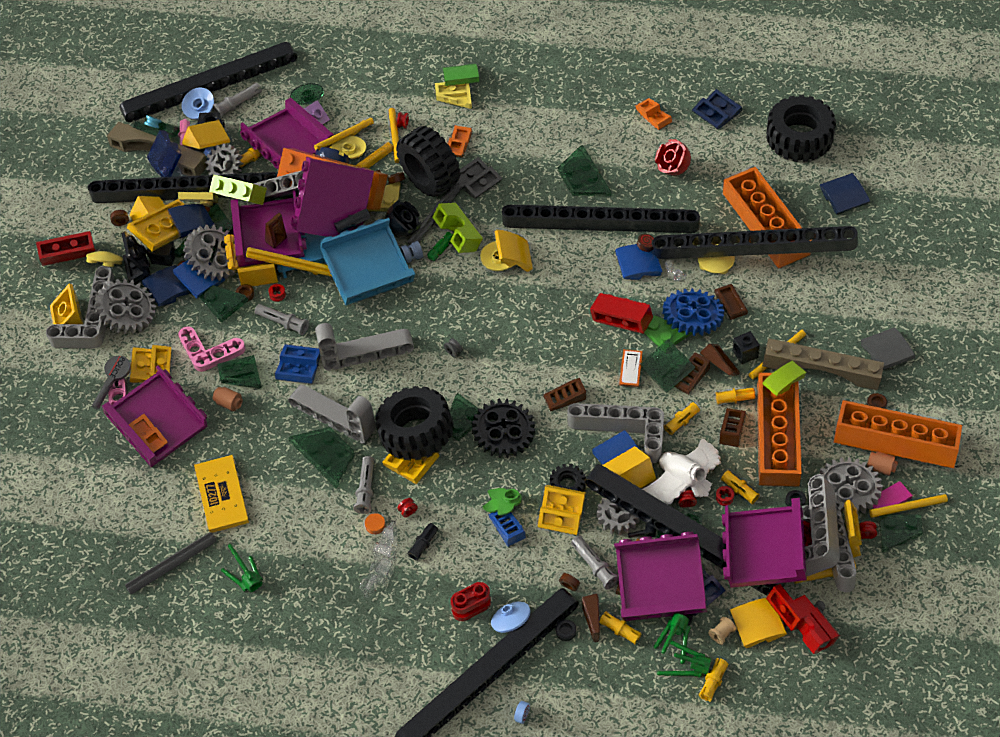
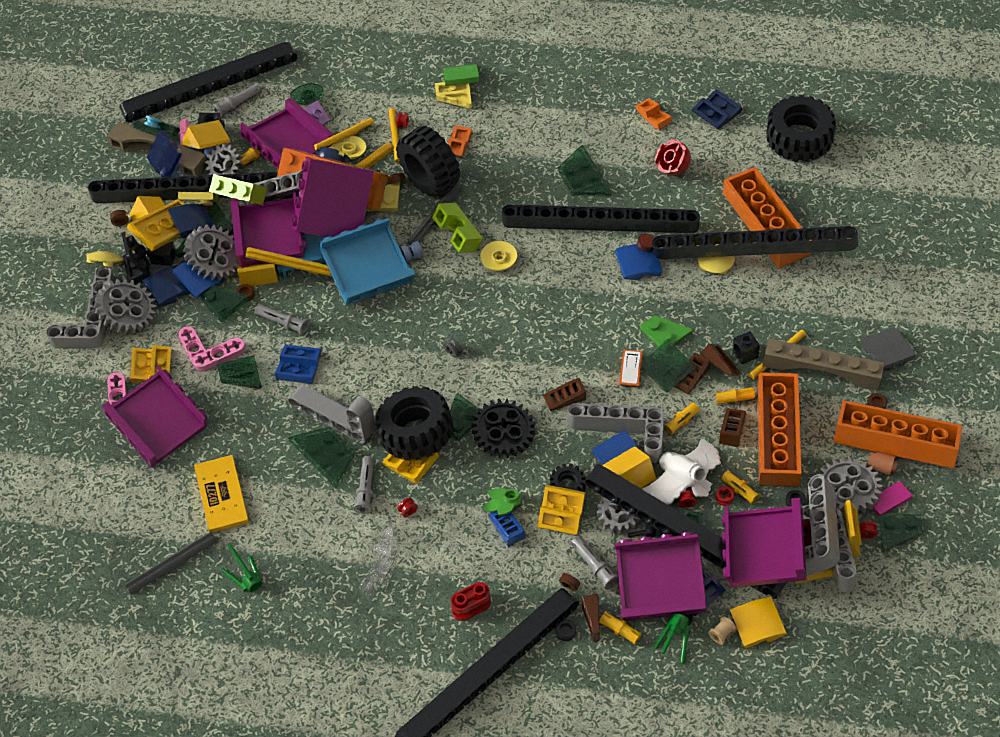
red brick [36,231,96,266] -> none
yellow slope [50,283,83,325] -> none
dark grey piece [92,355,131,410] -> none
orange slope [128,414,168,453] -> none
light blue dish [182,88,214,120] -> none
nougat brick [213,387,243,411] -> none
yellow axle [224,234,239,270] -> none
reddish brown slope [265,213,287,248] -> none
red bush [268,284,286,302] -> none
light grey beam [315,323,414,371] -> none
black axle [334,209,370,234] -> none
orange tile [365,513,386,534] -> none
black cylinder [385,200,422,237] -> none
black axle [407,523,438,561] -> none
green axle [427,232,453,261] -> none
dark grey slope [458,157,502,199] -> none
light blue dish [491,601,531,633] -> none
yellow slope [494,230,533,272] -> none
light blue tile [514,701,530,724] -> none
red brick [590,293,653,334] -> none
green plant [657,640,711,677] -> none
blue gear [662,288,724,336] -> none
clear arm [664,260,687,282] -> none
yellow pin [699,658,729,702] -> none
reddish brown tile [714,283,748,320] -> none
lime slope [763,361,807,396] -> none
red plate [766,584,840,654] -> none
dark blue slope [819,173,870,215] -> none
yellow bar [869,494,948,518] -> none

